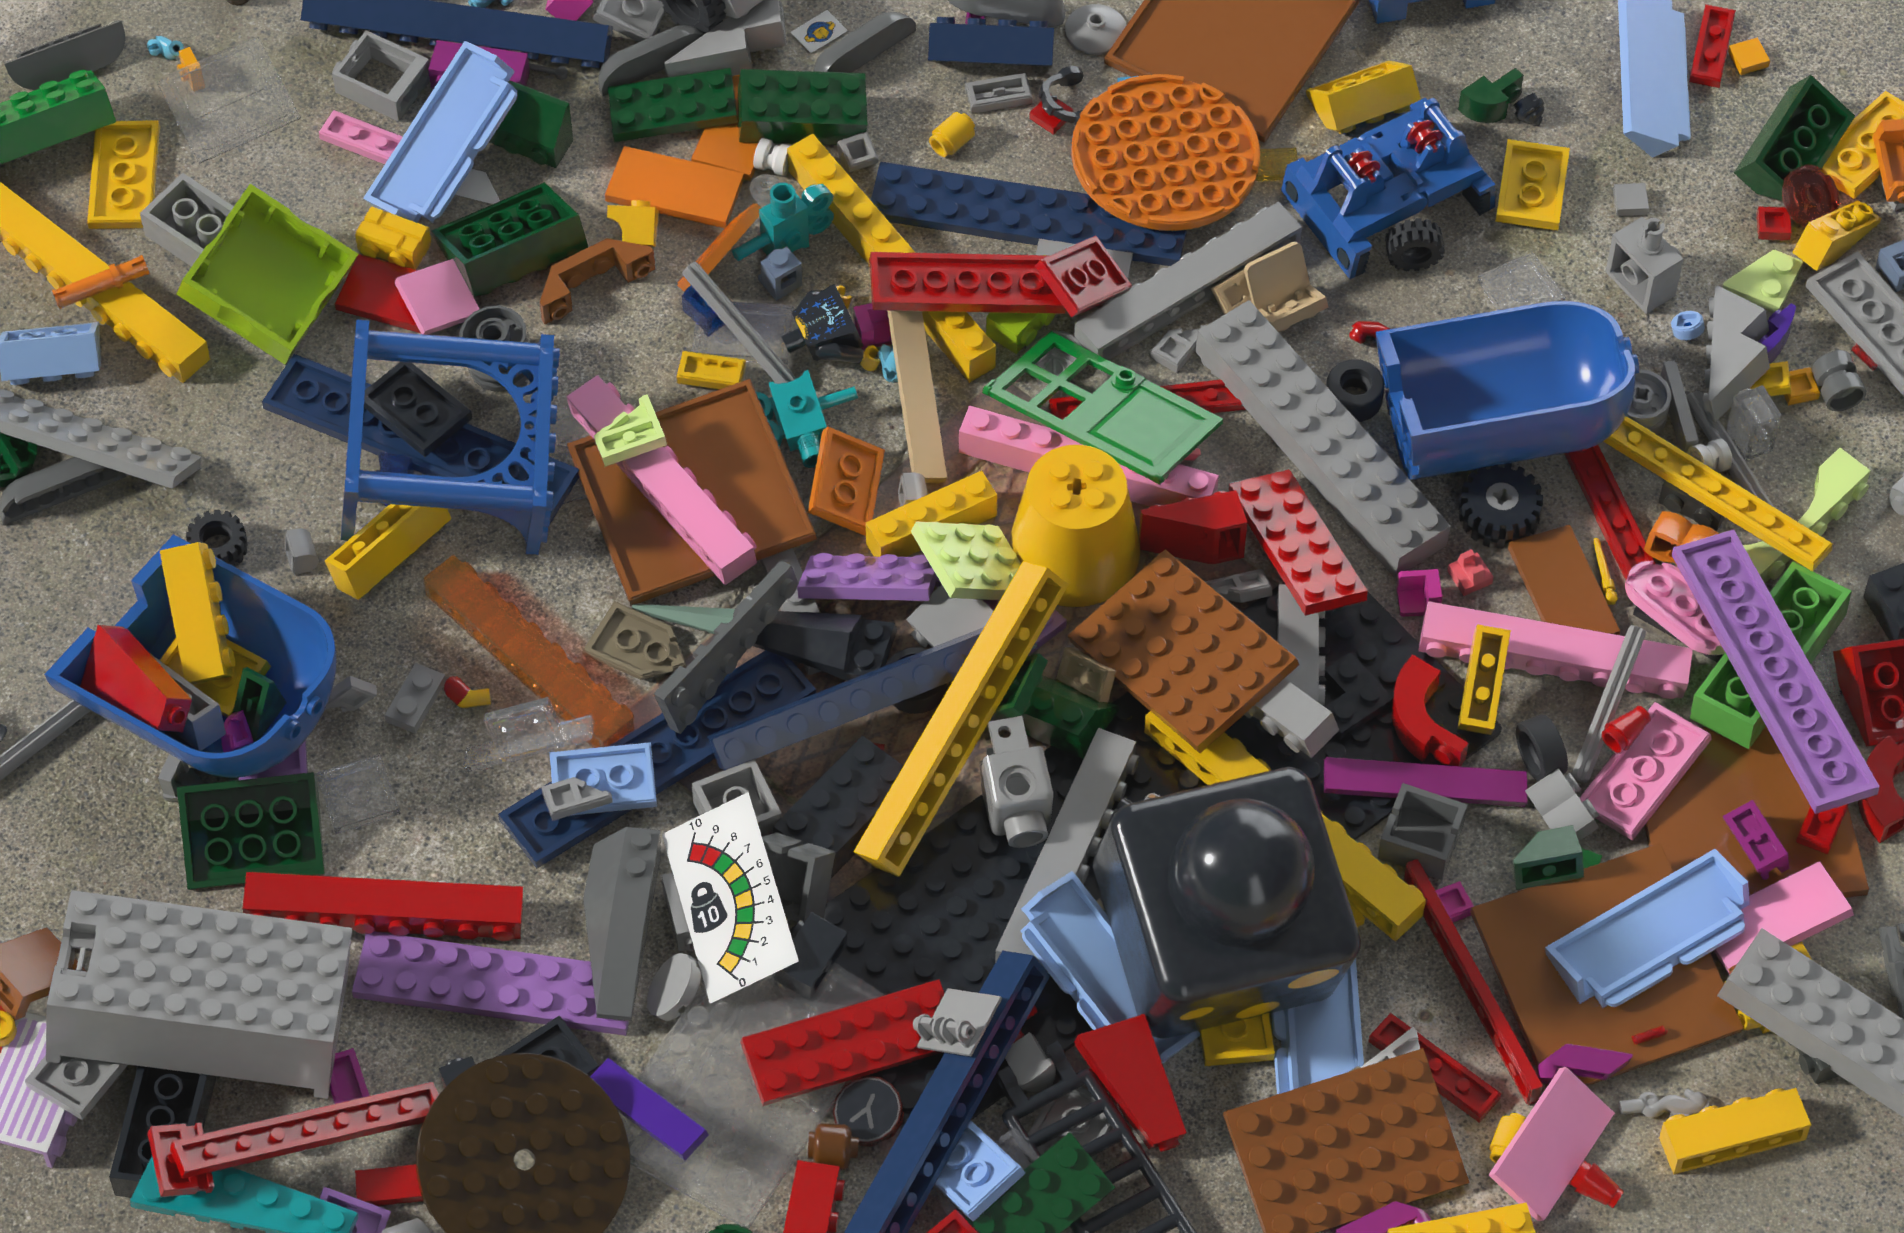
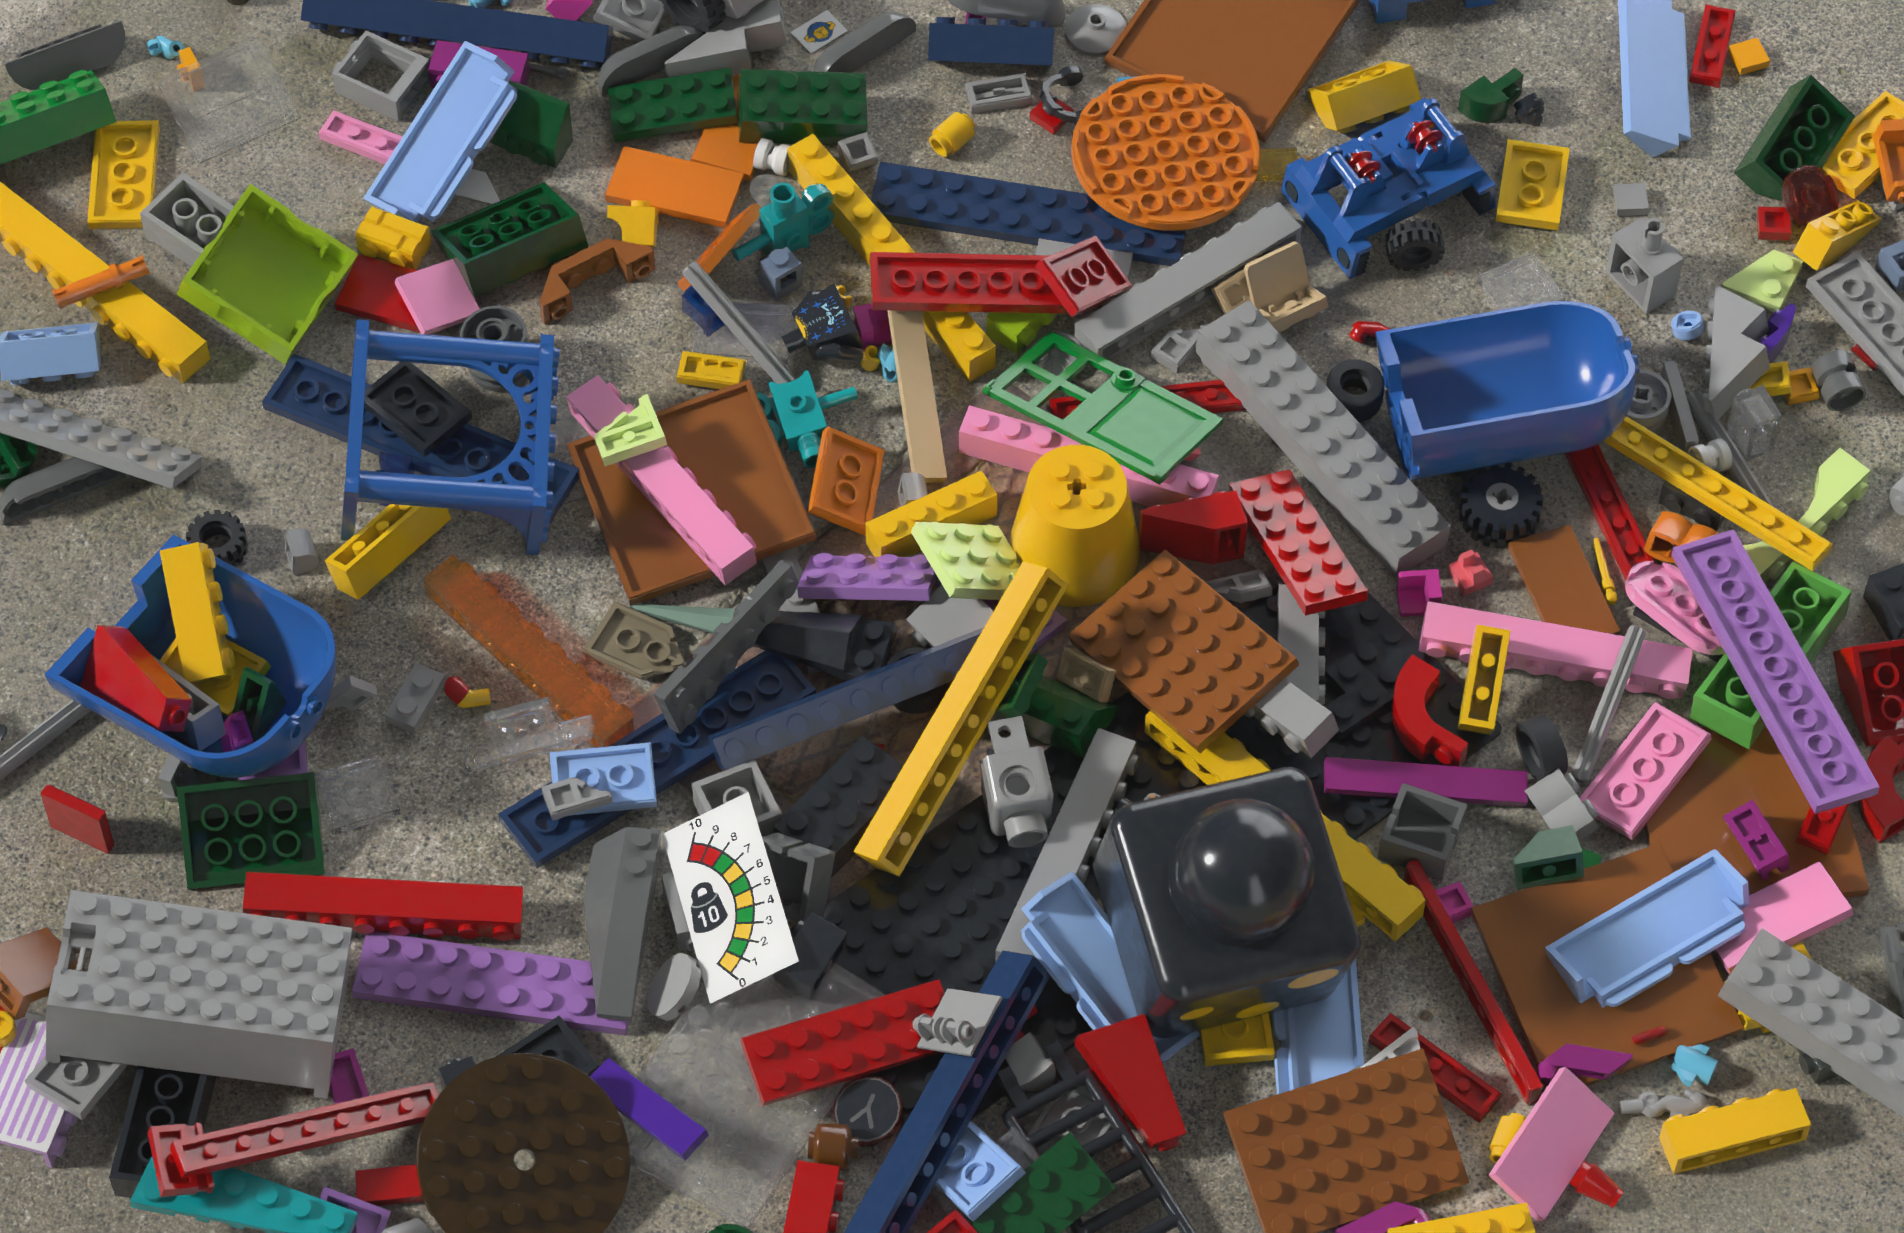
red cone [1601,706,1651,753] -> none
none -> red tile [40,785,115,854]
none -> medium azure piece [1671,1044,1719,1087]

